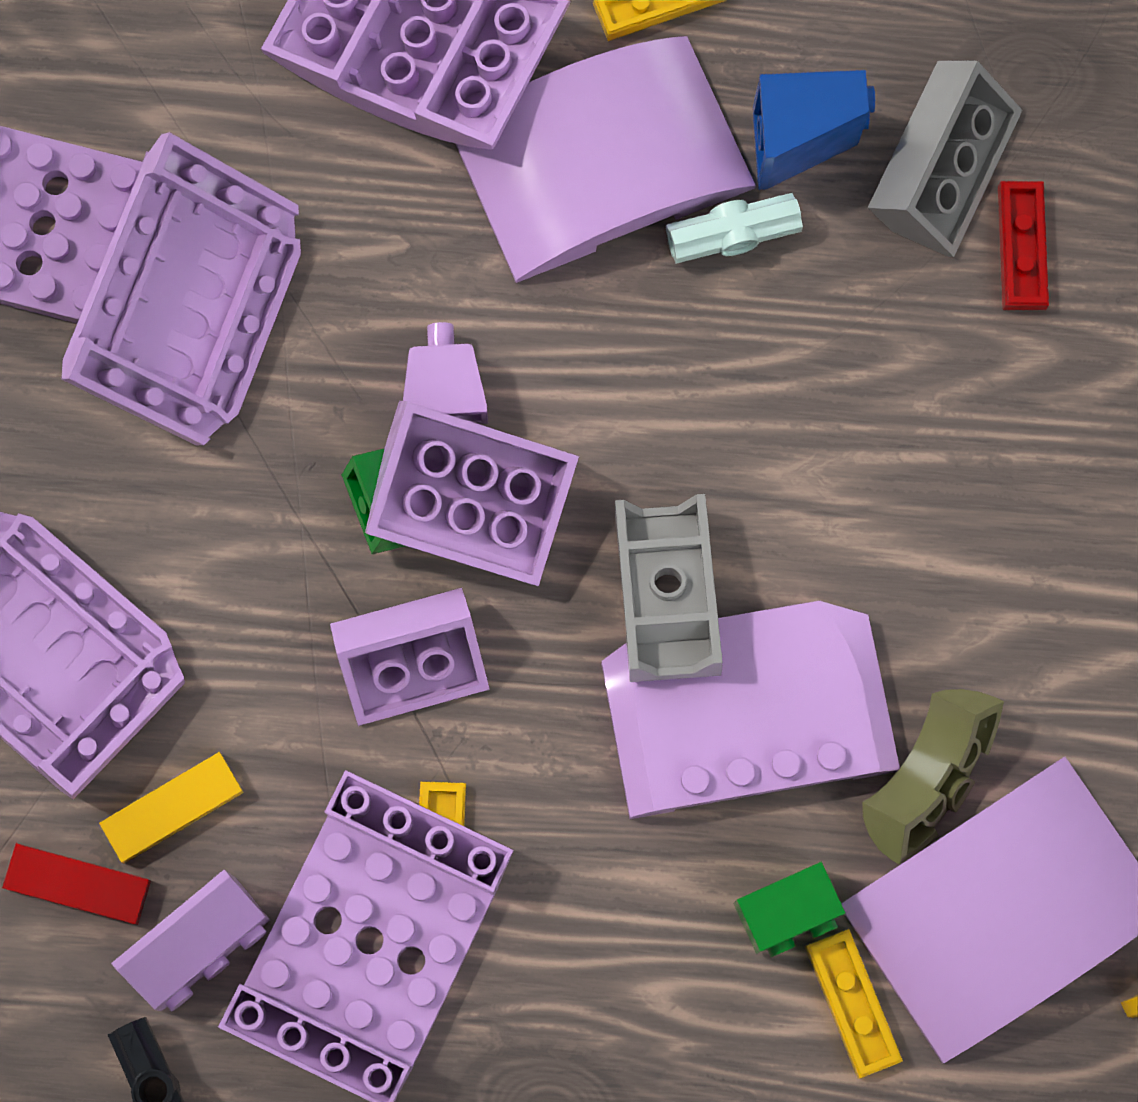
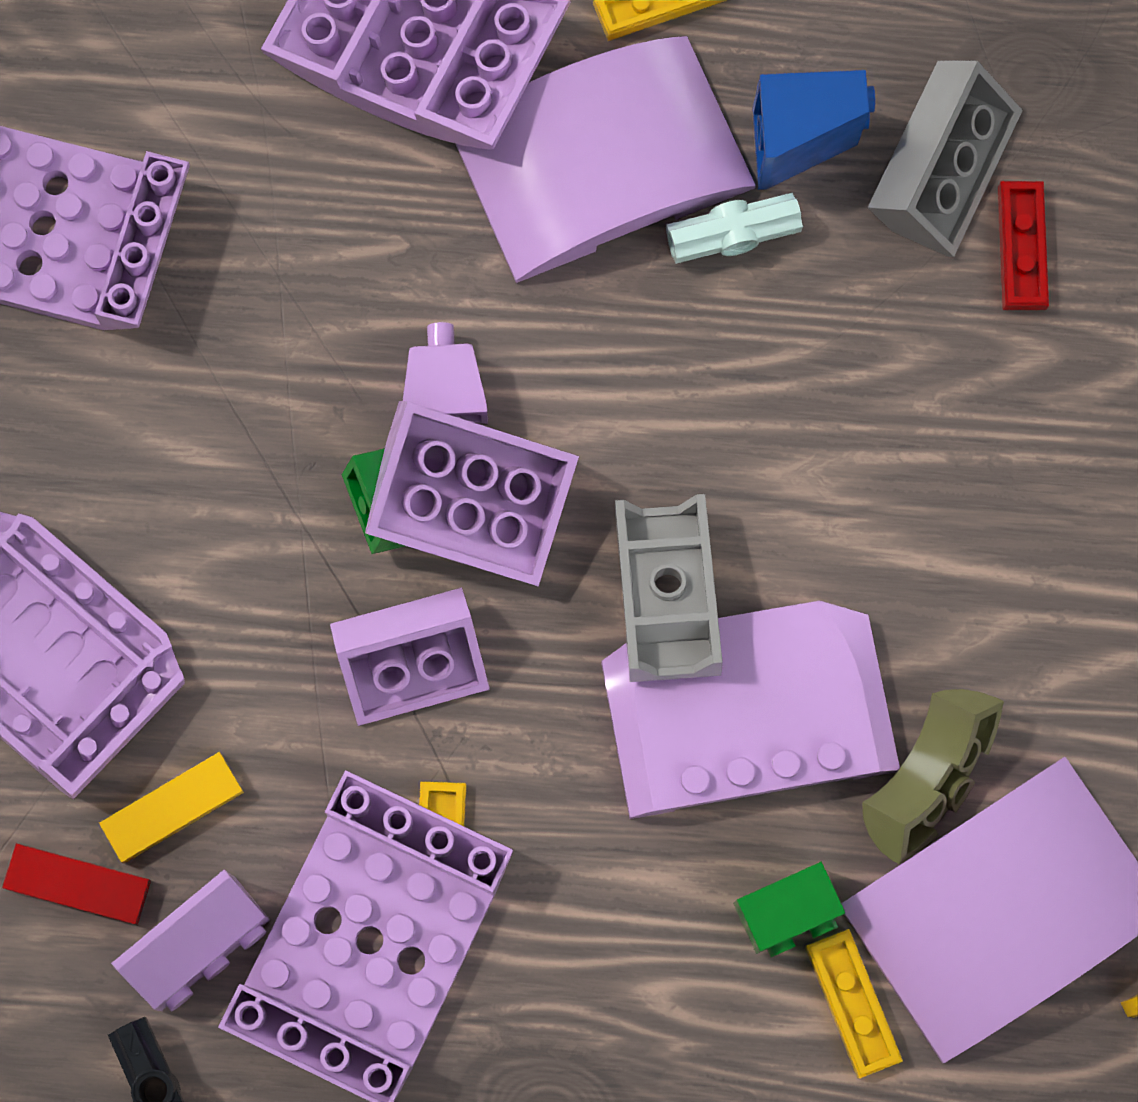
lavender slope [62,132,301,445] -> none

